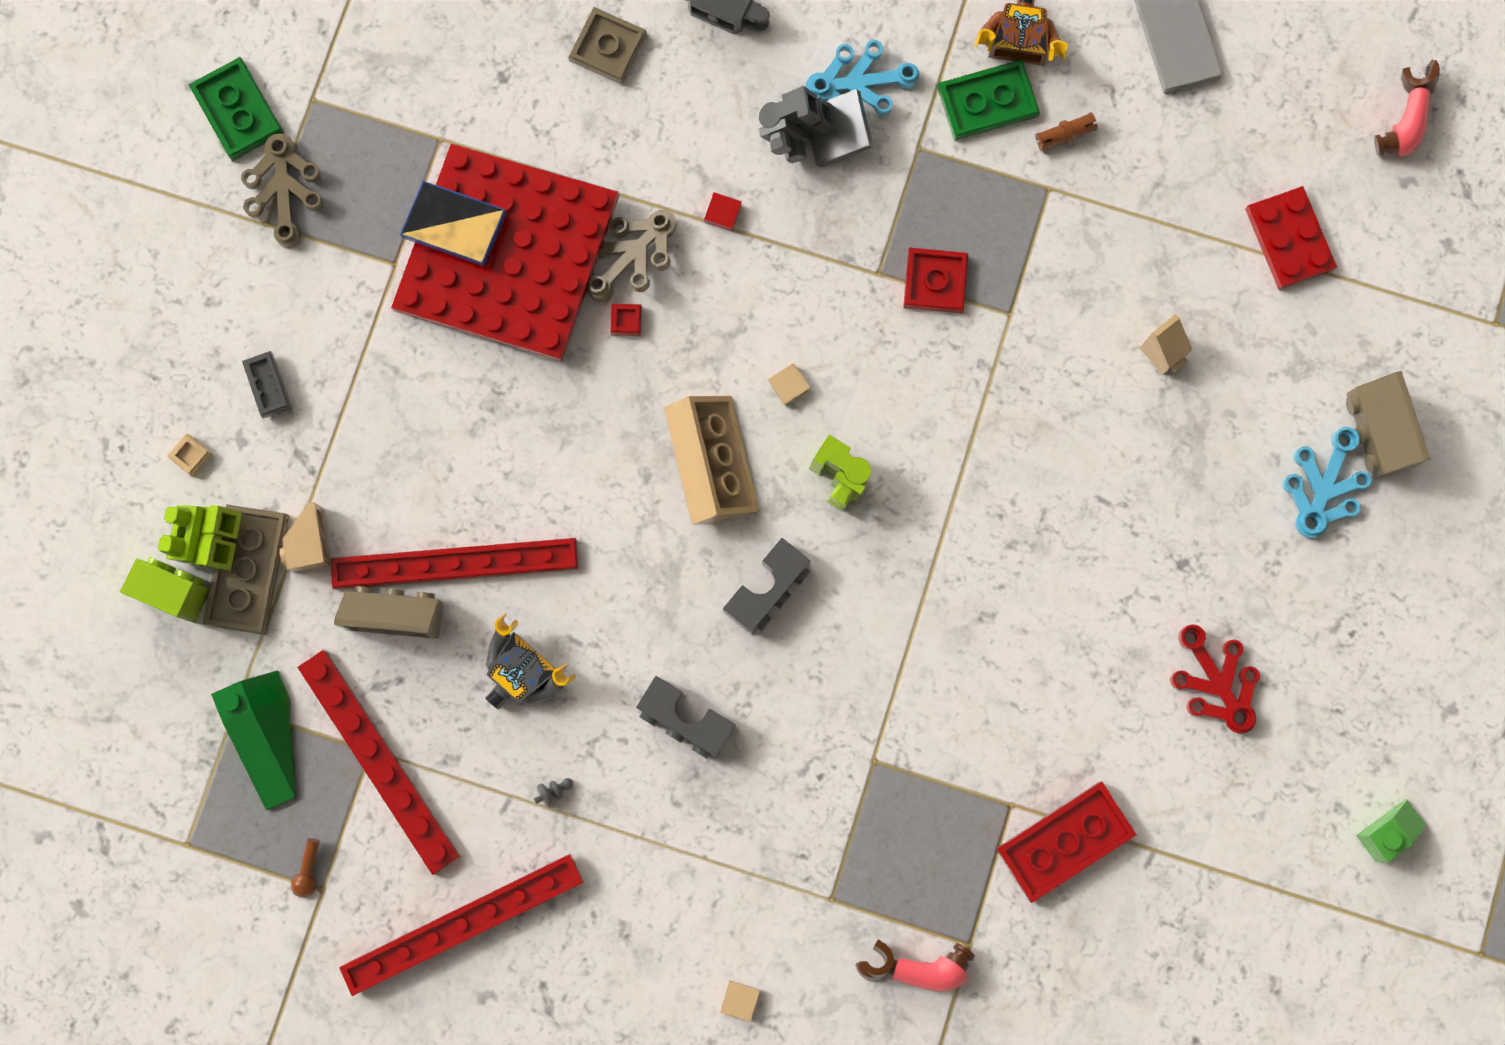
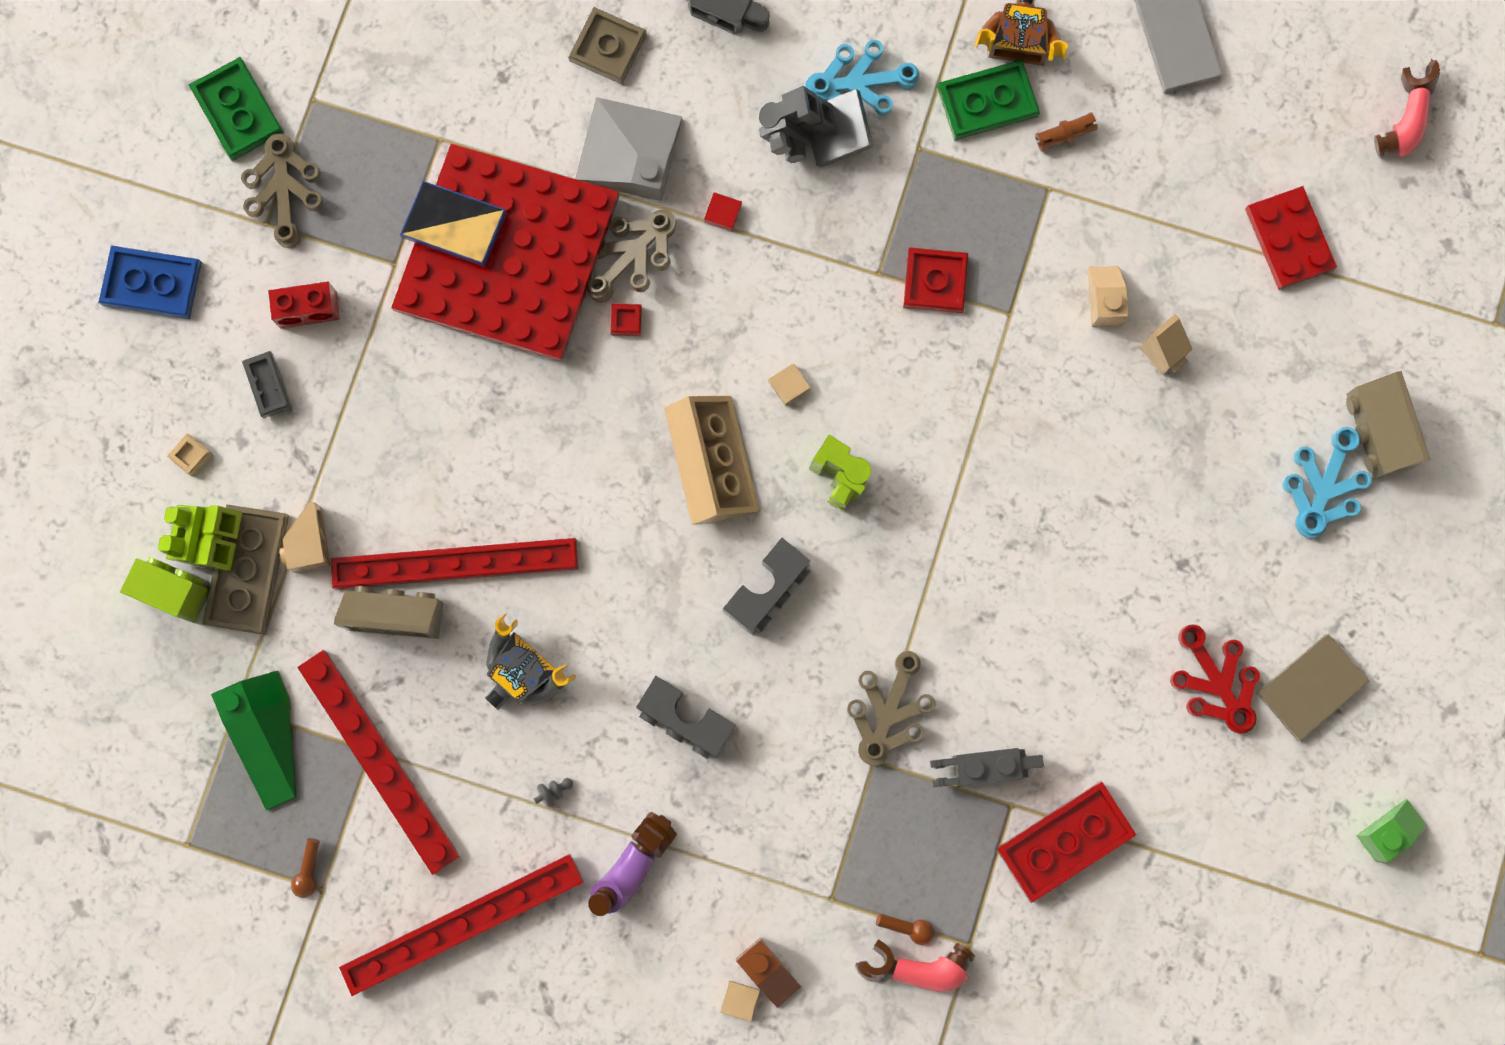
none -> blue tile [98,245,202,319]
none -> red brick [268,281,340,329]
none -> light grey slope [575,97,682,201]
none -> piece [588,812,677,916]
none -> dark orange slope [736,937,801,1008]
none -> dark tan plant [847,651,936,766]
none -> dark orange bar [876,913,934,945]
none -> dark grey hinge [930,748,1044,788]
none -> tan slope [1088,266,1128,327]
none -> dark tan tile [1257,634,1370,741]

